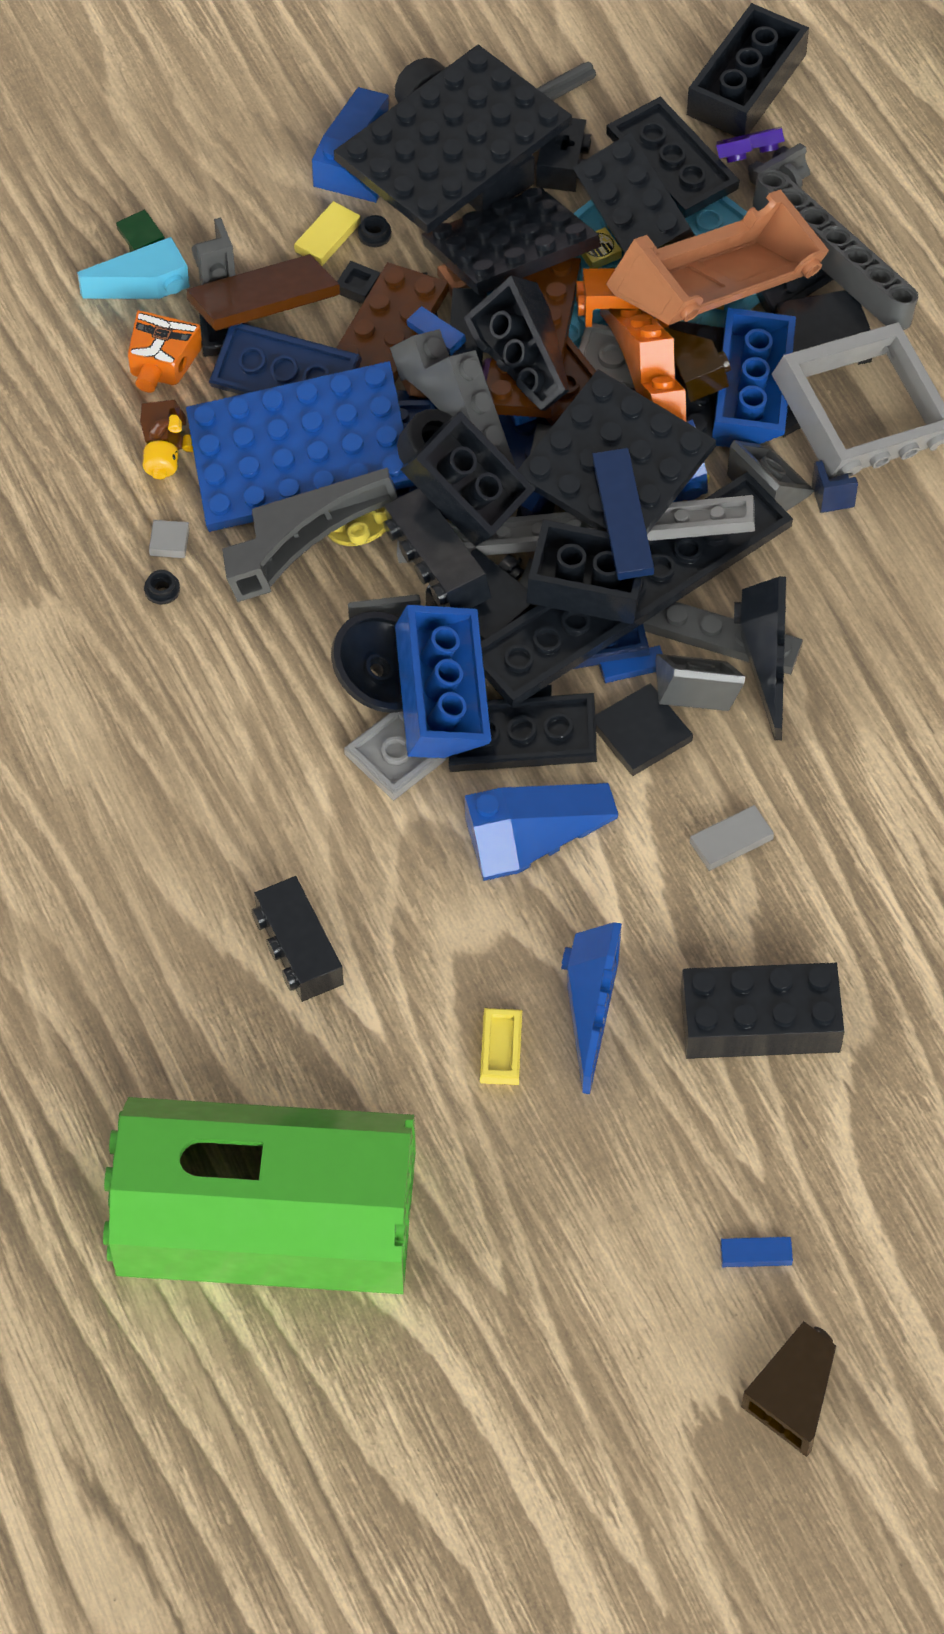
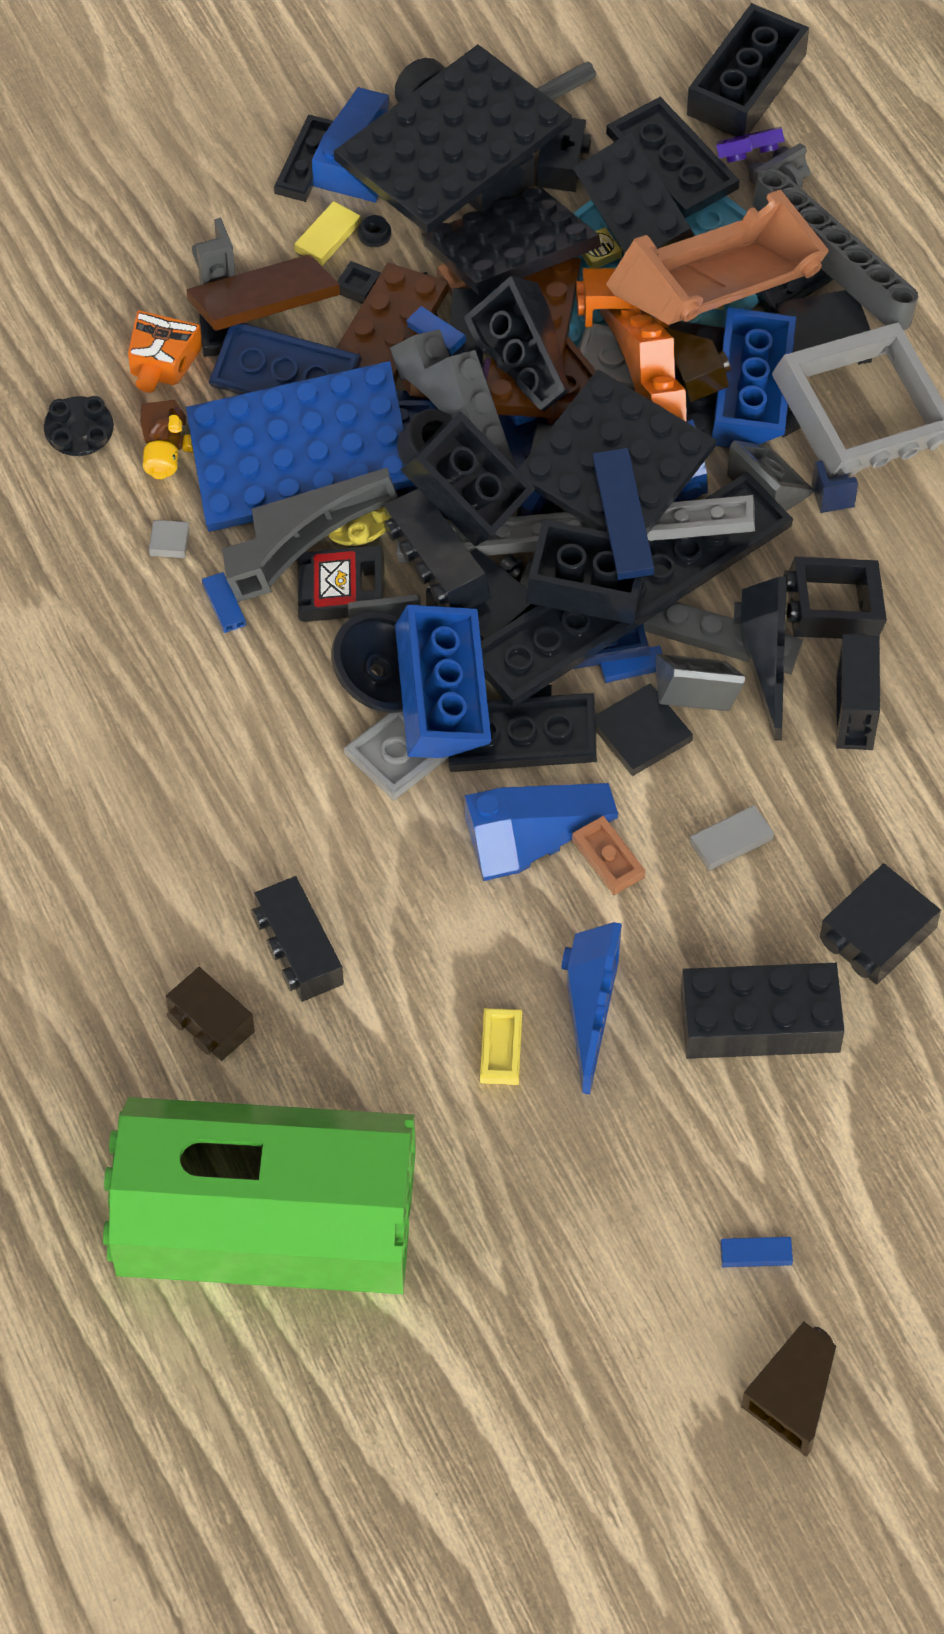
medium azure slope [77,237,190,299] -> none
dark green panel [116,209,165,252] -> none
black plate [144,570,180,605] -> none
none -> black dish [44,396,114,456]
none -> dark brown brick [166,966,255,1061]
none -> blue piece [202,572,246,633]
none -> black tile [274,114,333,202]
none -> container [298,545,385,622]
none -> nougat plate [572,816,645,896]
none -> black window [783,556,887,639]
none -> black brick [820,863,941,985]
none -> black window [836,633,880,750]

